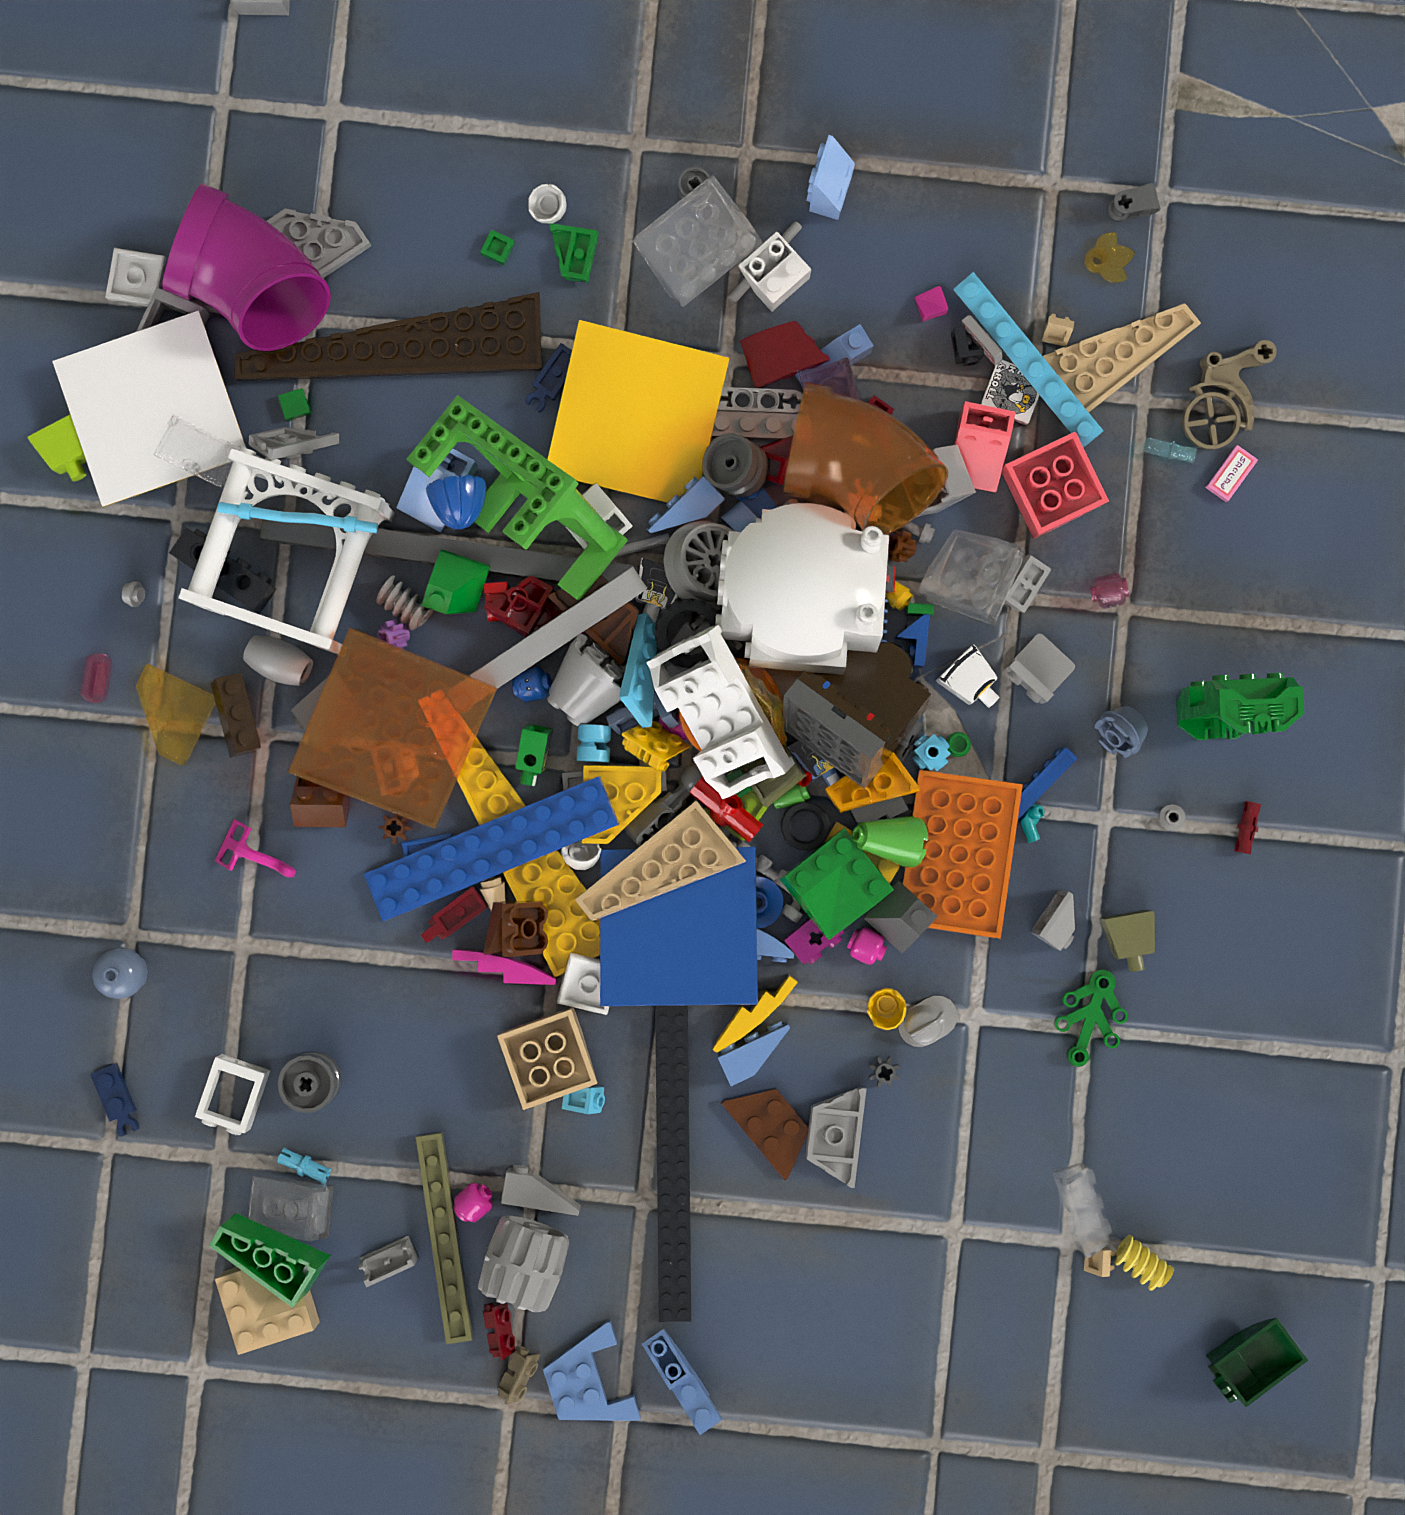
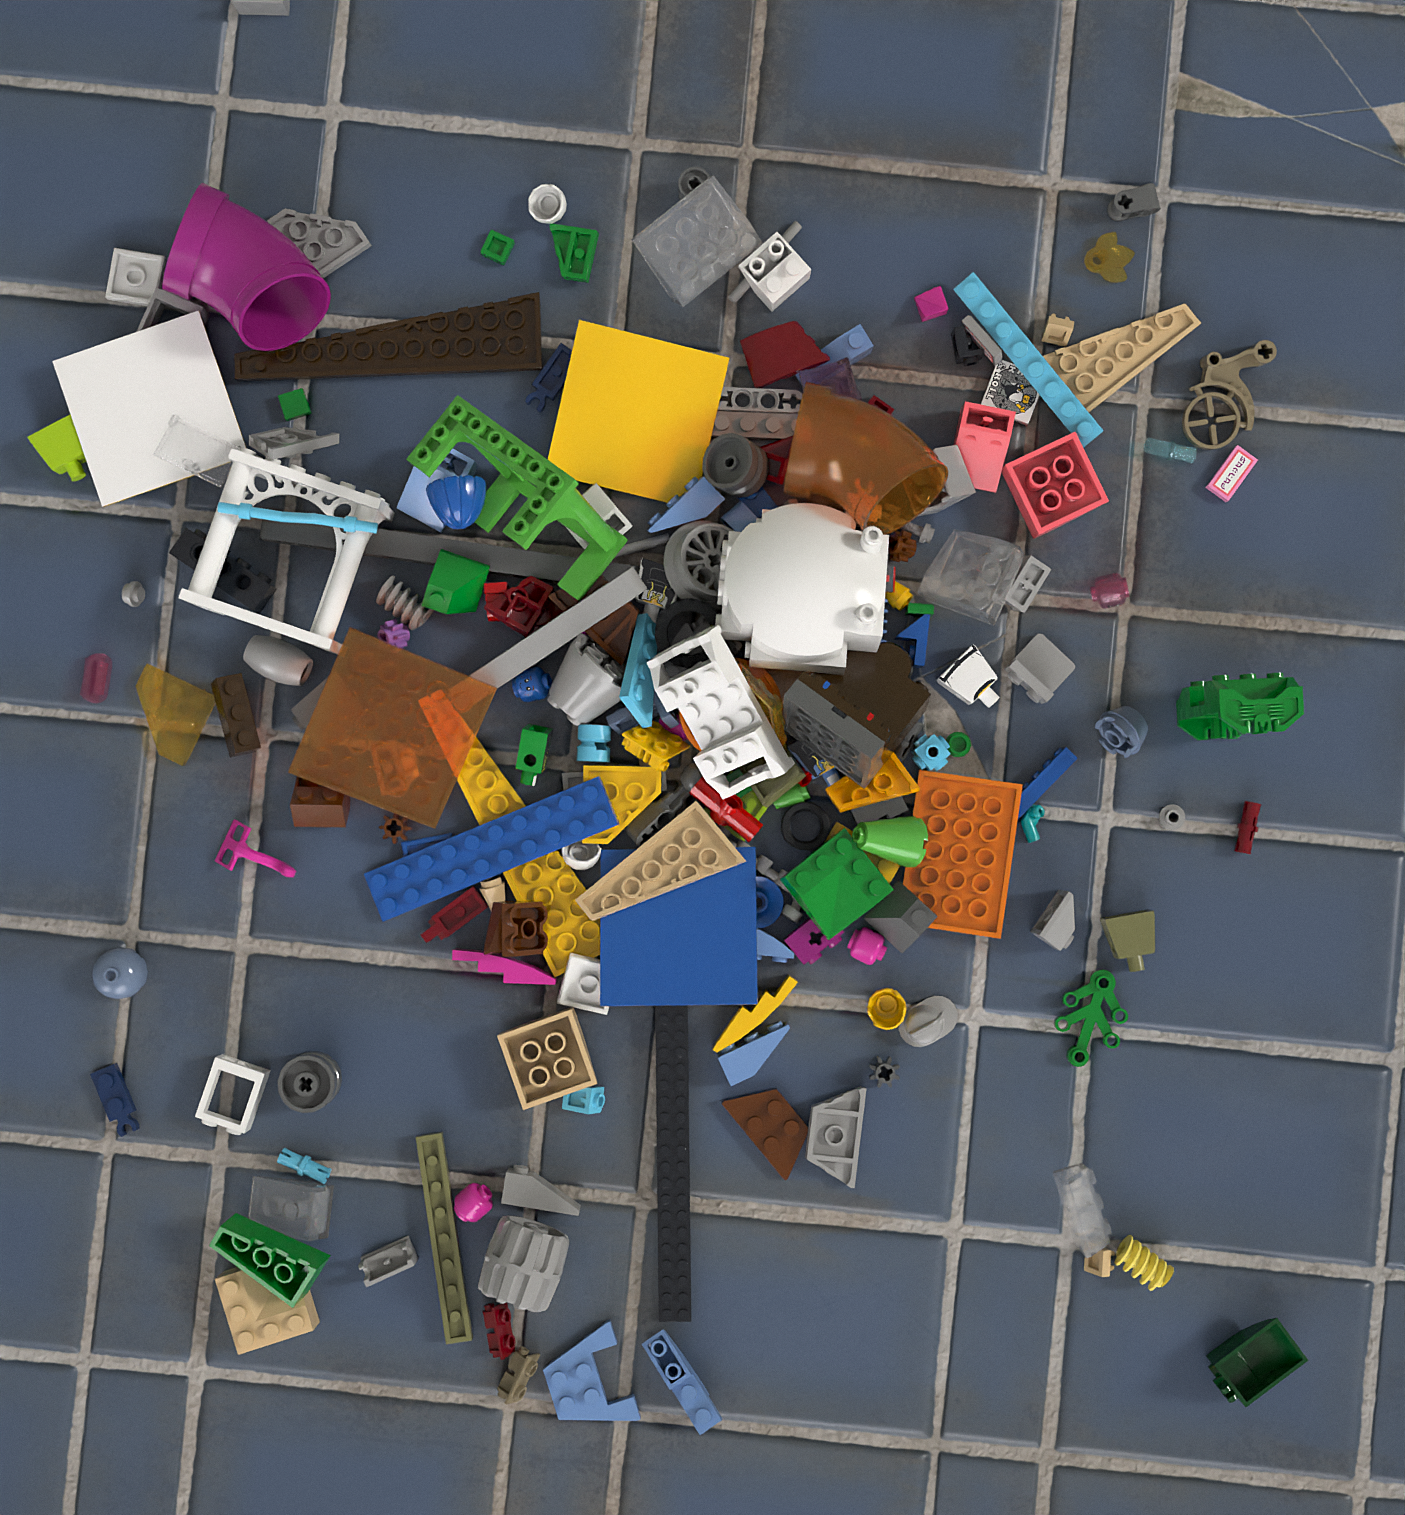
light blue slope [806,135,855,220] -> none

